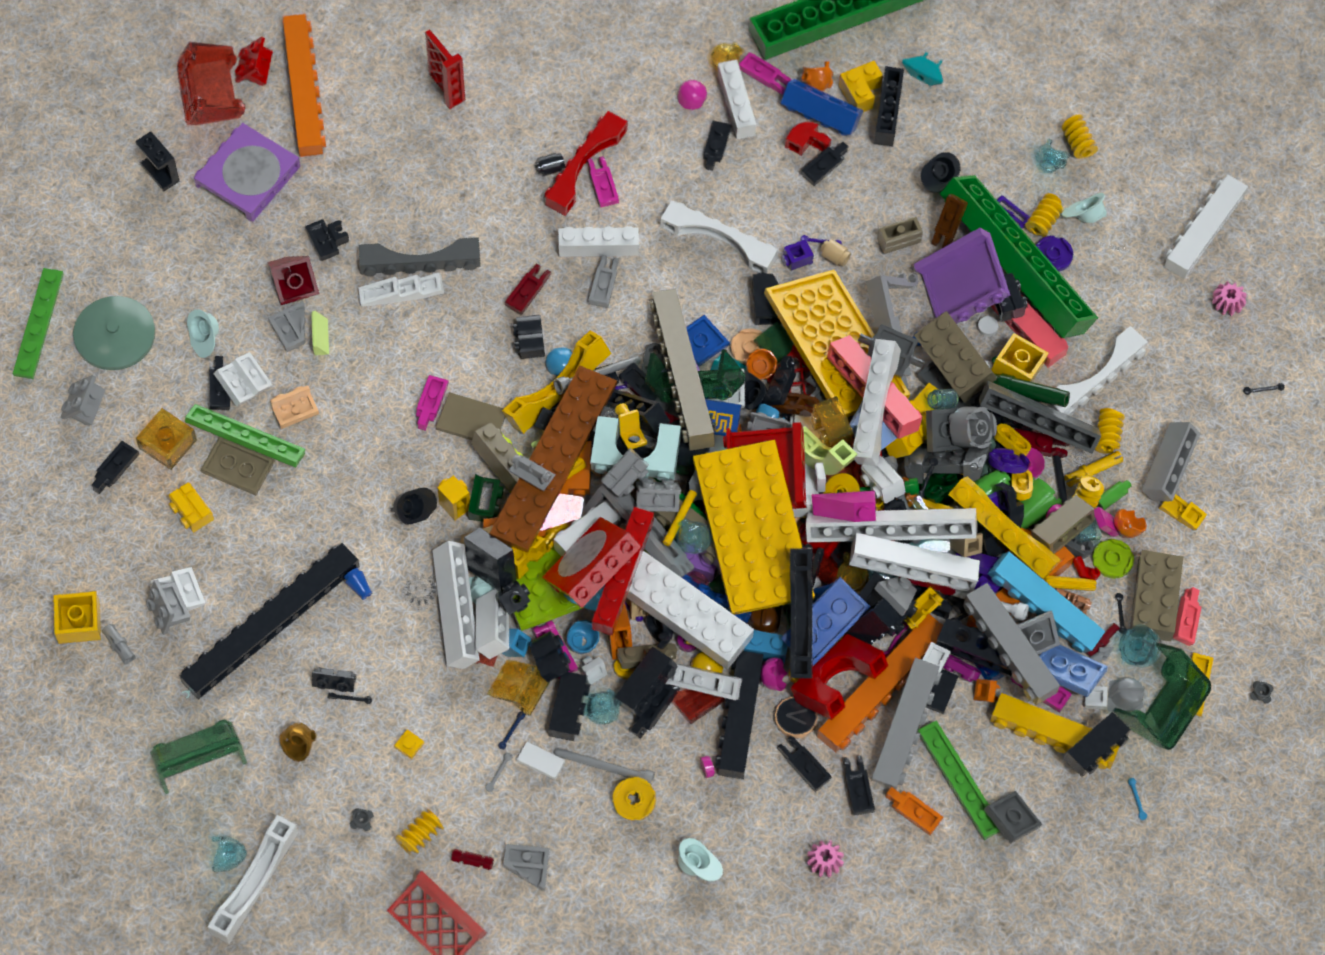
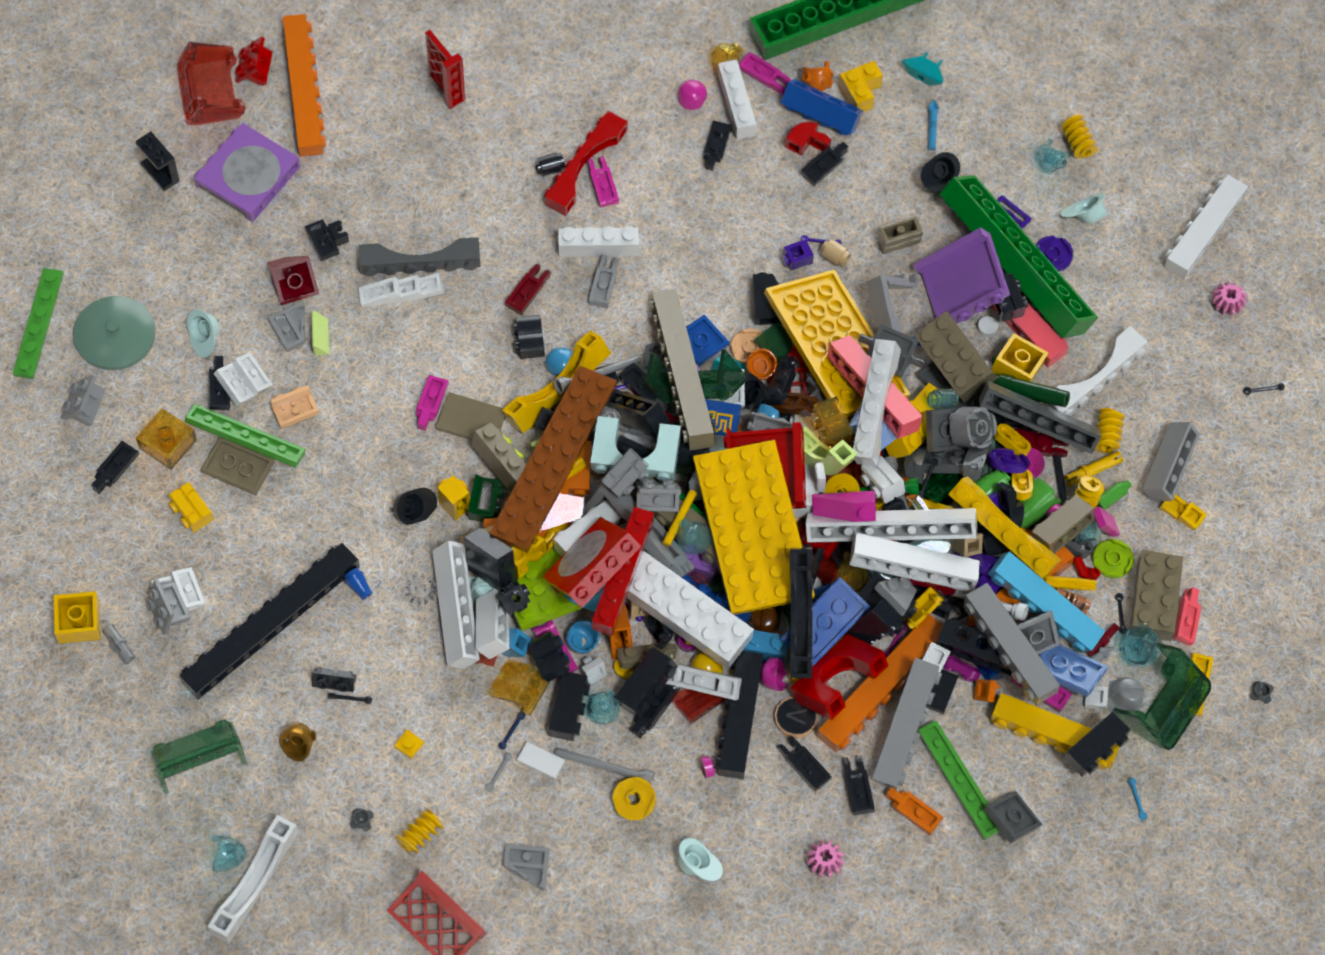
dark red axle [451,849,494,870] -> none
light grey hinge [509,455,555,491] -> none
yellow bracket [615,403,647,450] -> none
white arch [660,200,778,274] -> none
black brick [874,66,904,147] -> none
reddish brown hinge [931,194,968,248] -> none
yellow piece [1025,193,1064,237] -> none
orange hair [1114,509,1147,538] -> none
none -> dark azure piece [928,99,940,151]

